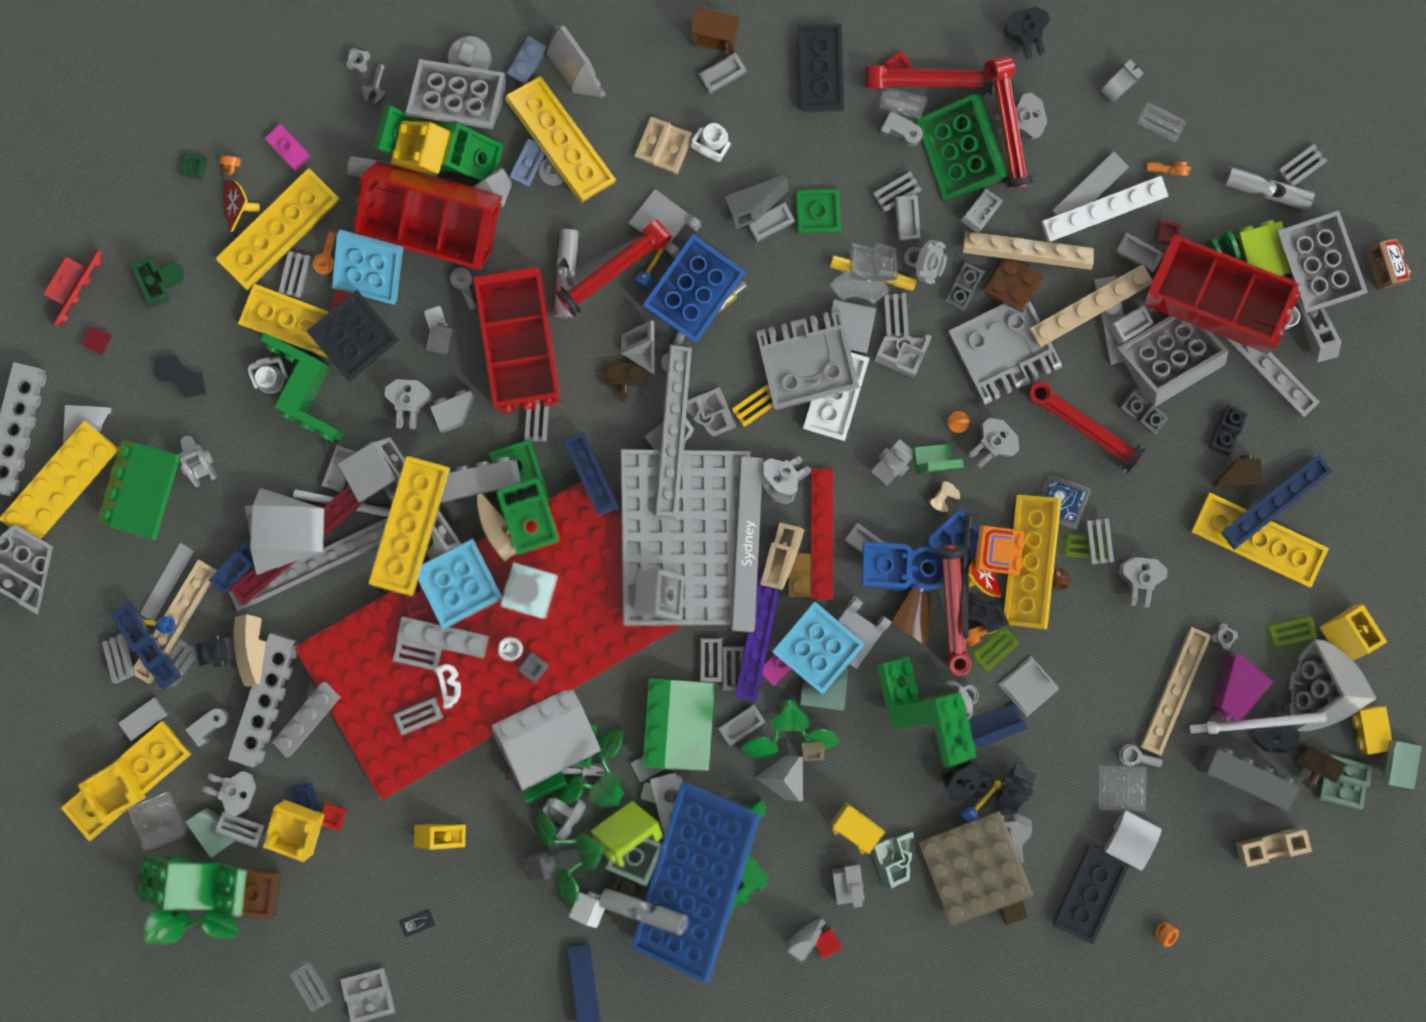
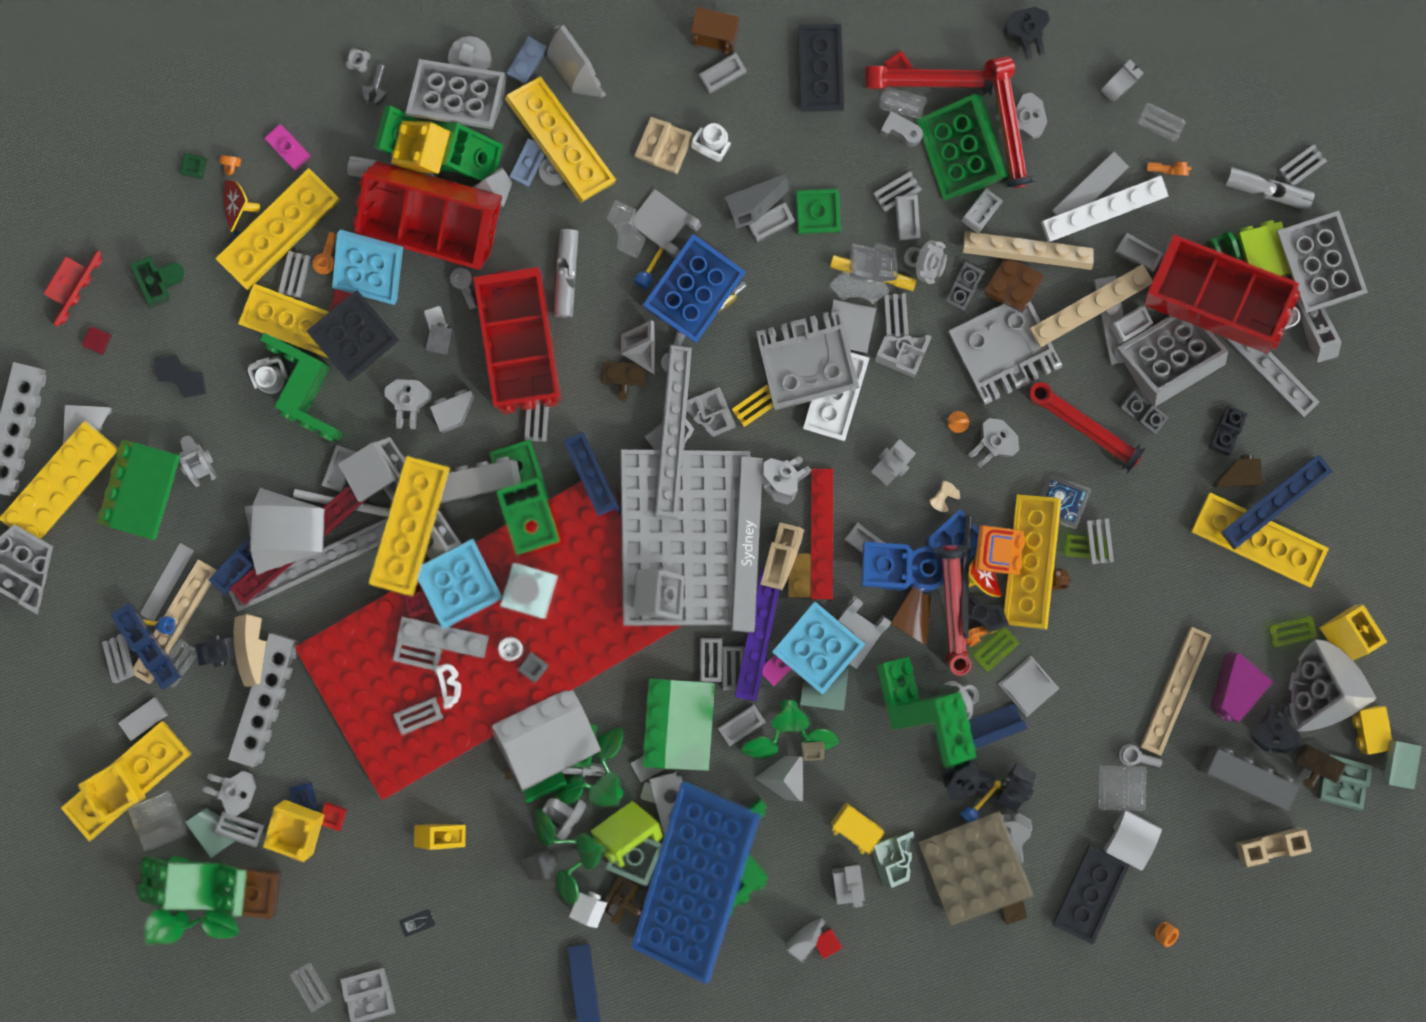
light grey leg [186,708,229,747] -> none
light grey plate [272,682,341,758] -> none
tan slope [477,493,516,561] -> none
red piece [556,219,672,317] -> none
light grey piece [600,888,687,935] -> none
green panel [913,444,964,474] -> none
light grey hinge [1119,557,1168,607] -> none
dark red tile [1155,220,1182,244] -> none
white bar [1190,713,1327,734] -> none
light grey plate [1212,623,1238,649] -> none
medium nougat slope [1366,239,1410,291] -> none
none -> clear tile [607,200,646,258]

